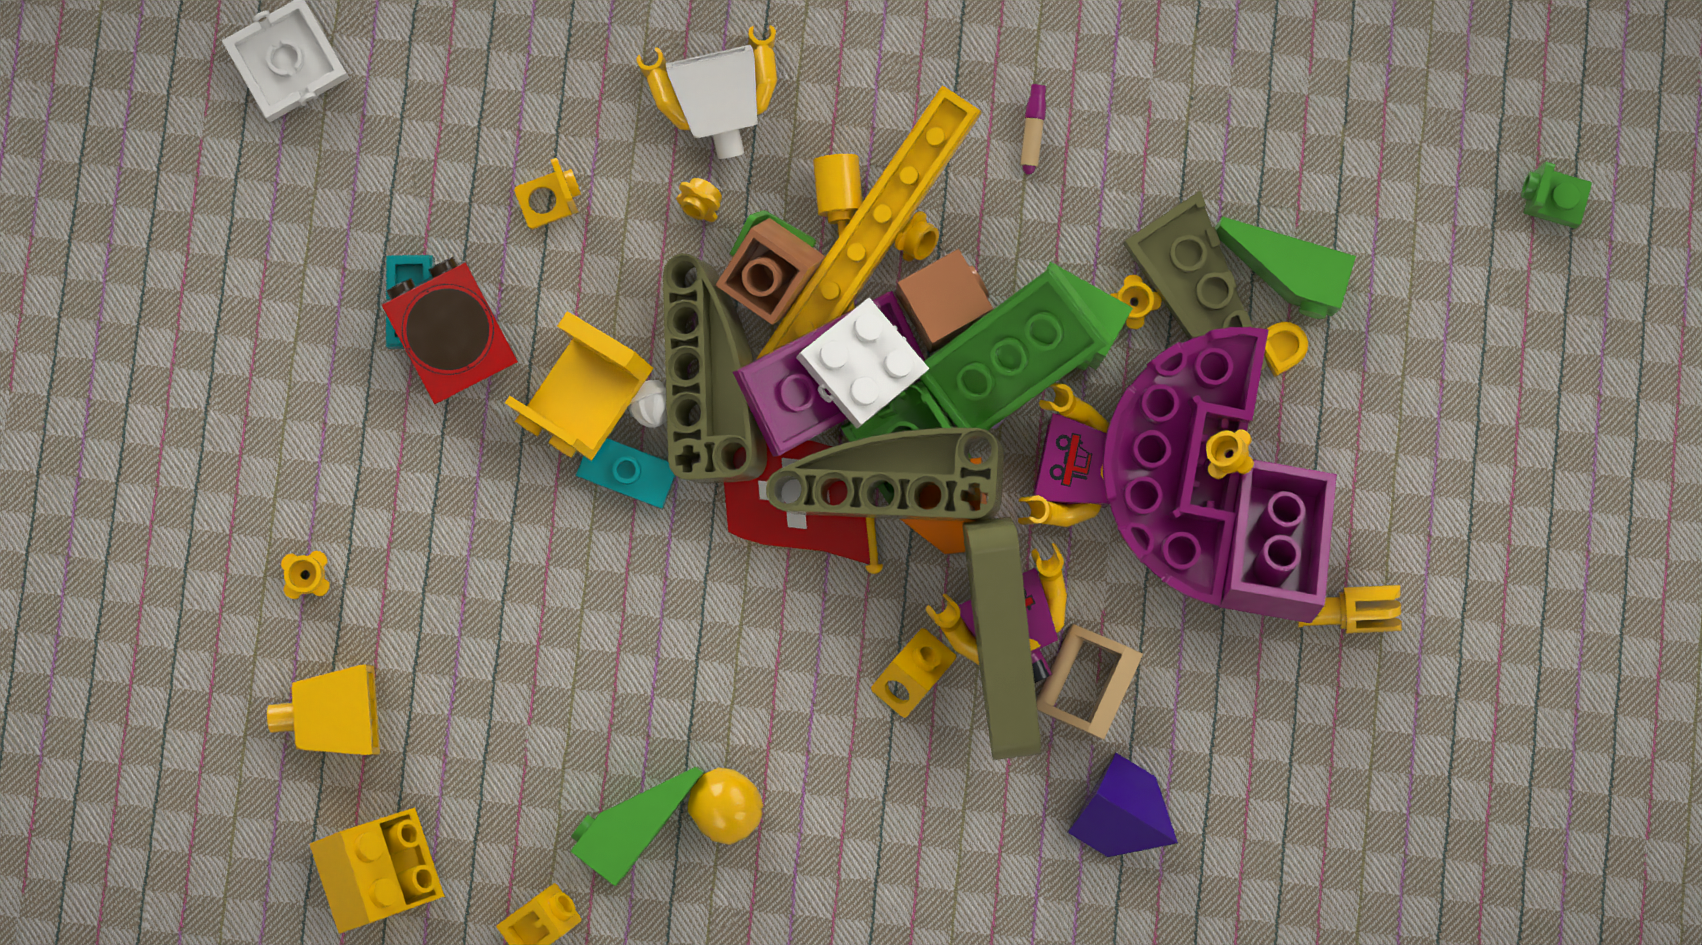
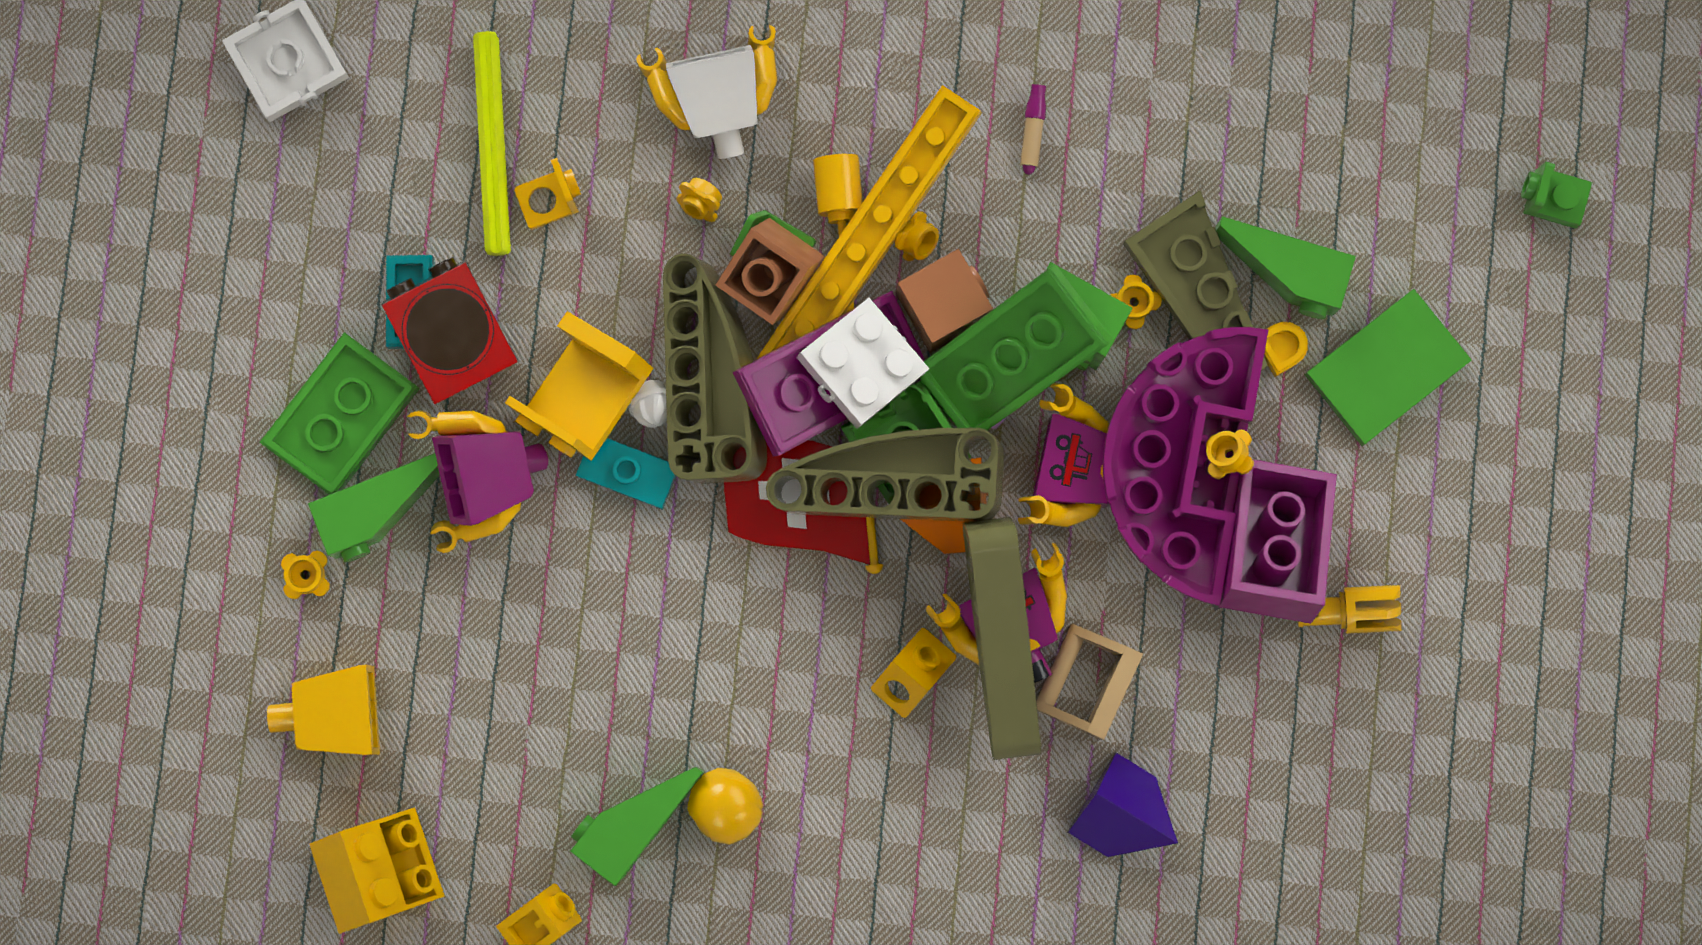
none -> bright green tile [259,332,420,495]
none -> bright green slope [308,453,440,563]
none -> magenta torso [407,410,549,553]
none -> neon yellow axle [473,31,511,256]
none -> bright green tile [1304,289,1472,446]

